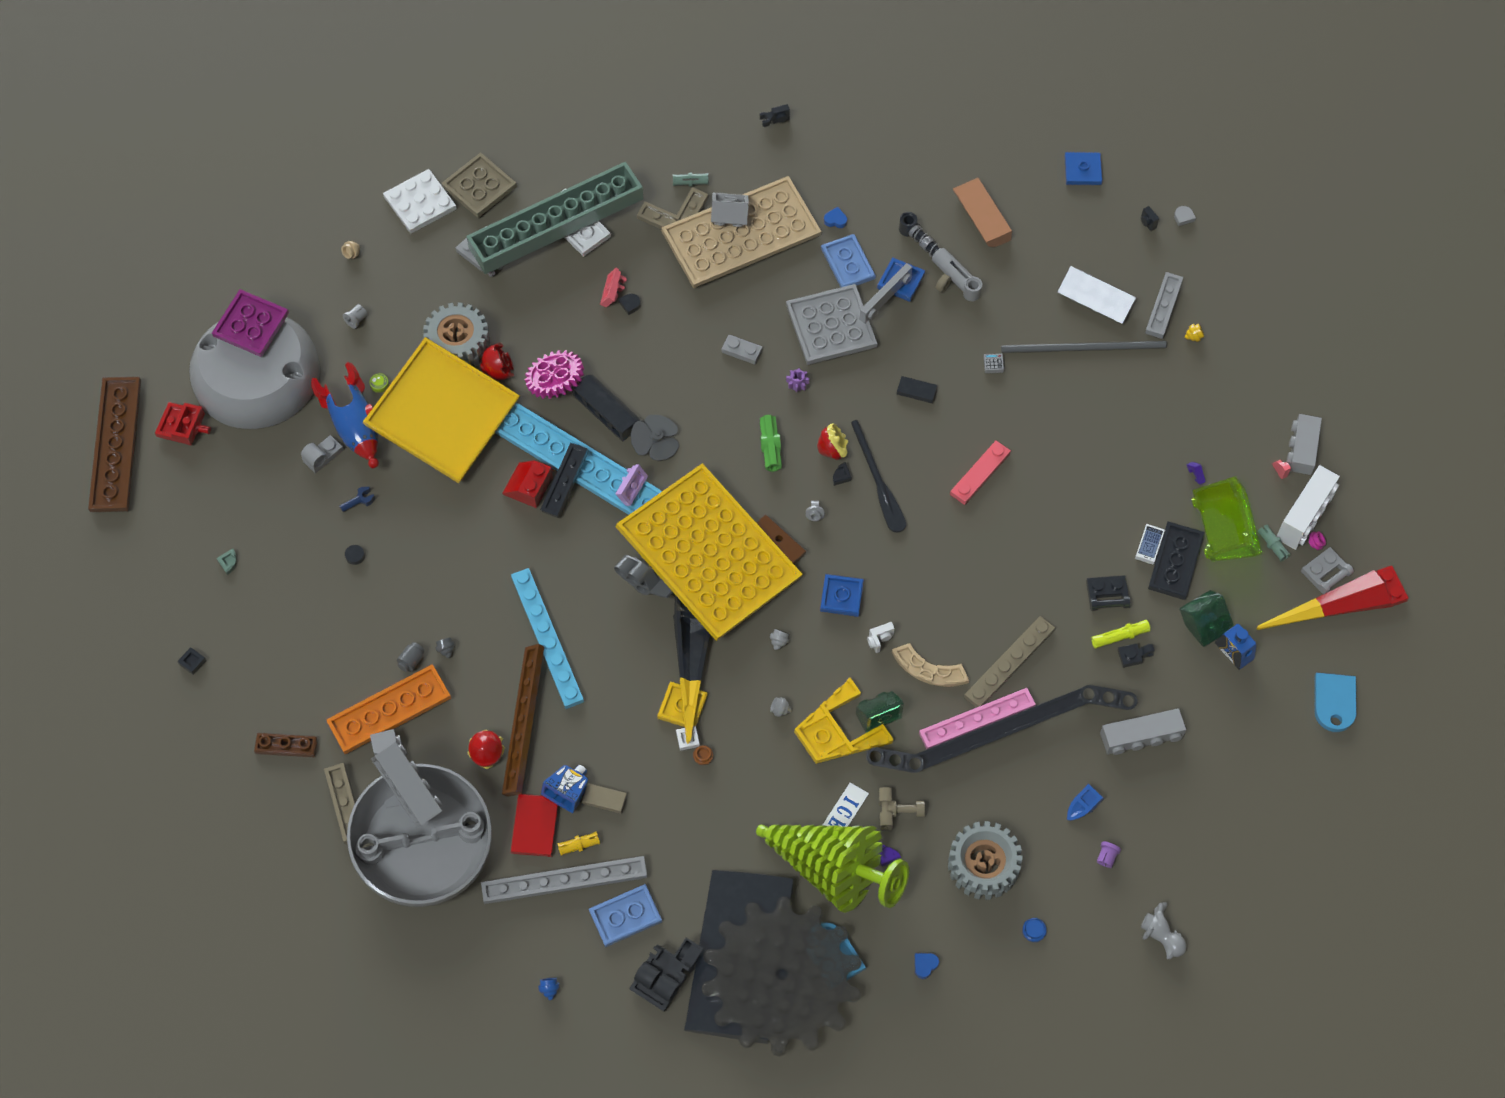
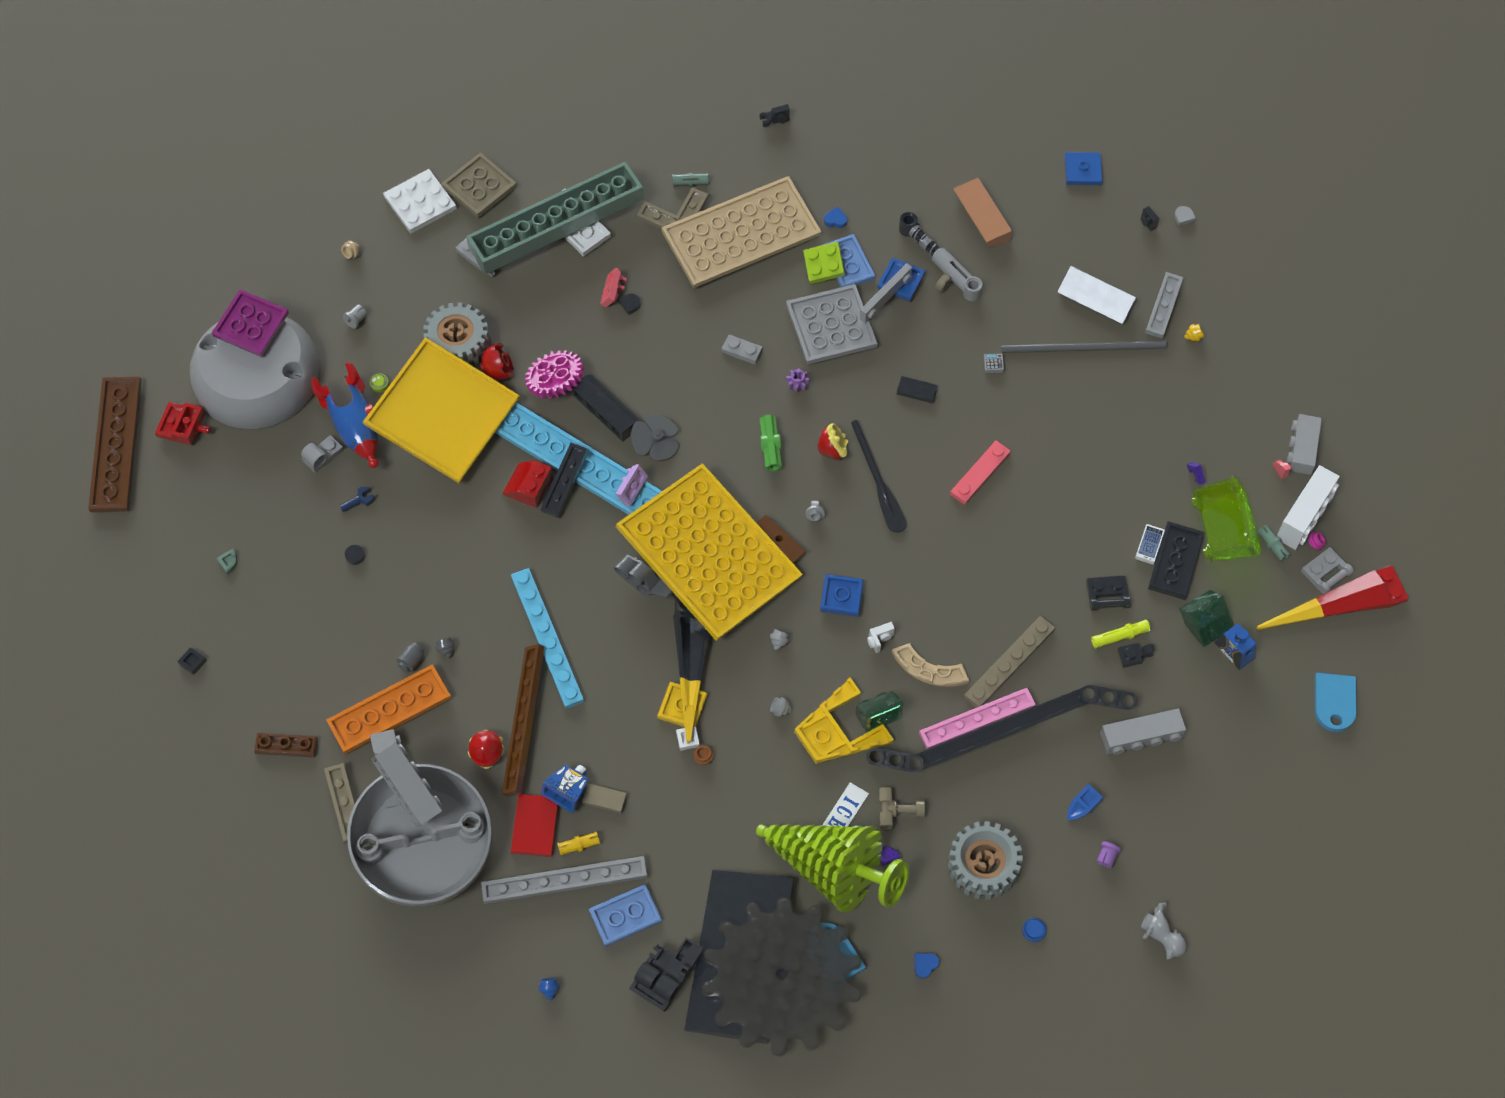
light grey slope [711,193,749,227] -> none
black tile [833,462,852,486] -> none
none -> lime plate [803,241,845,284]

